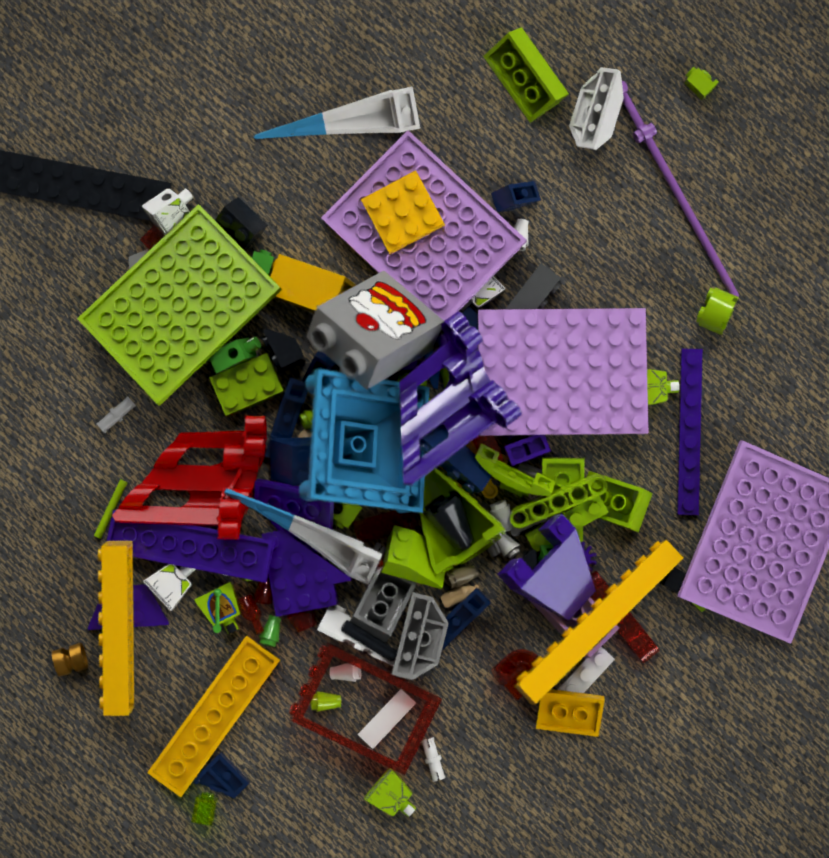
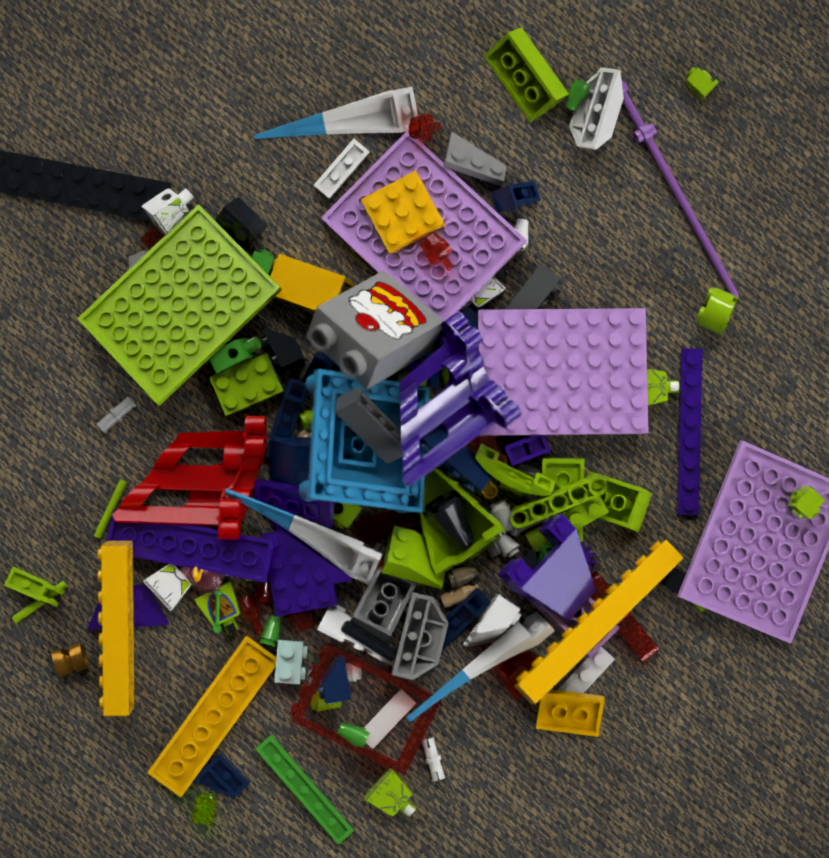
none -> lime hinge [4,567,64,607]
none -> lime bar [12,580,68,624]
none -> clear pink hair [188,566,226,593]
none -> bright green plate [255,734,354,845]
none -> light aqua bracket [274,640,308,685]
none -> white plate [314,139,370,200]
none -> dark blue slope [318,655,351,704]
none -> dark grey brick [335,387,402,464]
none -> bright green cone [337,722,370,748]
none -> white plate [406,612,555,722]
none -> clear red piece [408,113,442,141]
none -> clear red piece [420,232,454,271]
none -> light grey wing [443,132,507,186]
none -> white wedge [463,593,521,647]
none -> bright green cone [565,79,590,111]
none -> lime brick [787,486,826,519]

